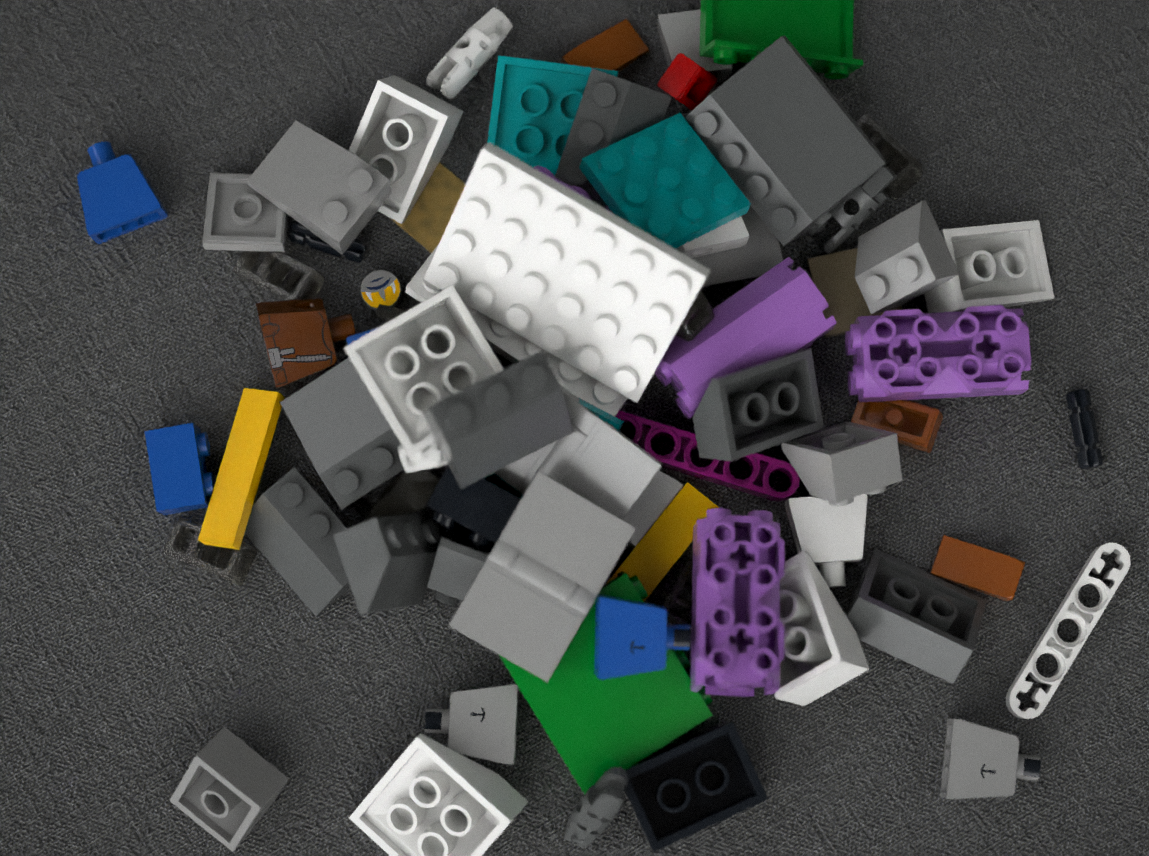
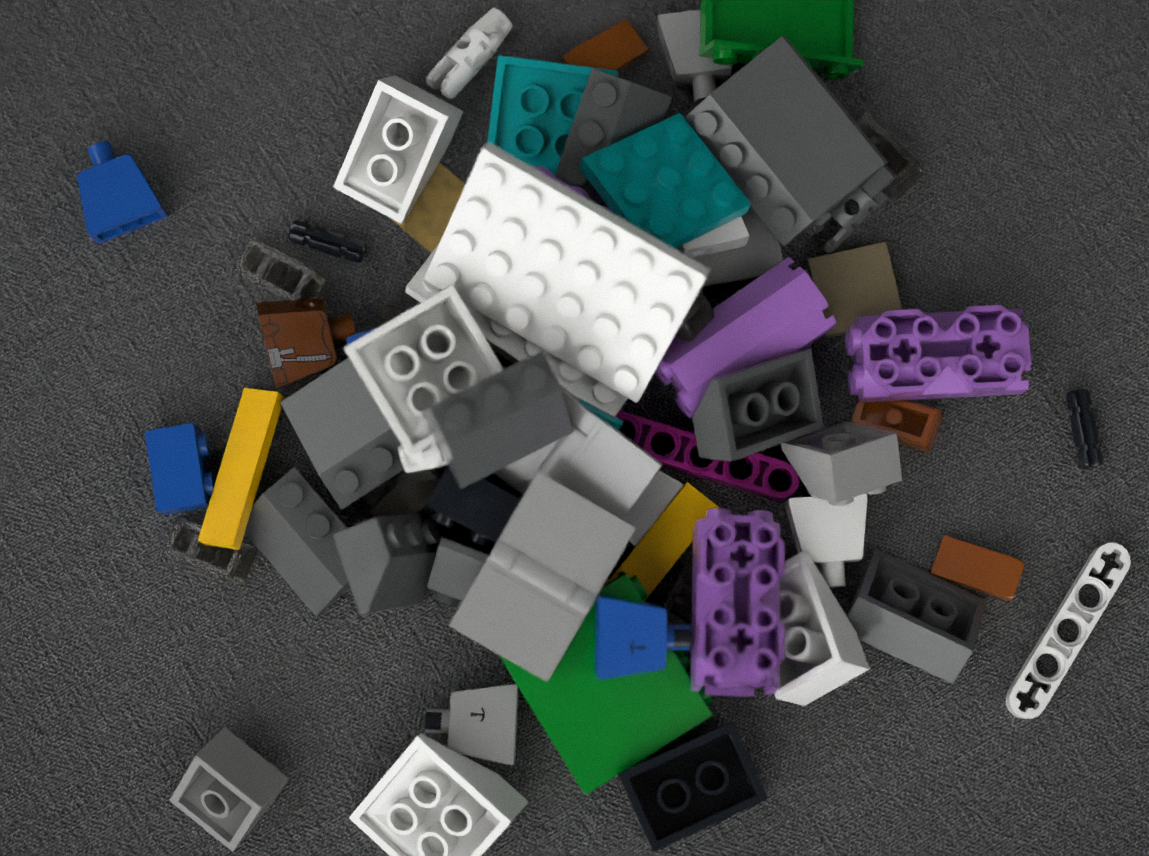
light grey tile [202,173,288,252] -> none
light grey slope [246,120,391,255] -> none
tile [361,270,402,312] -> none
dark grey hinge [564,766,628,847] -> none
red slope [657,53,718,110] -> none
light grey slope [855,200,960,314] -> none
white slope [924,220,1054,313] -> none
light grey torso [940,719,1041,799] -> none

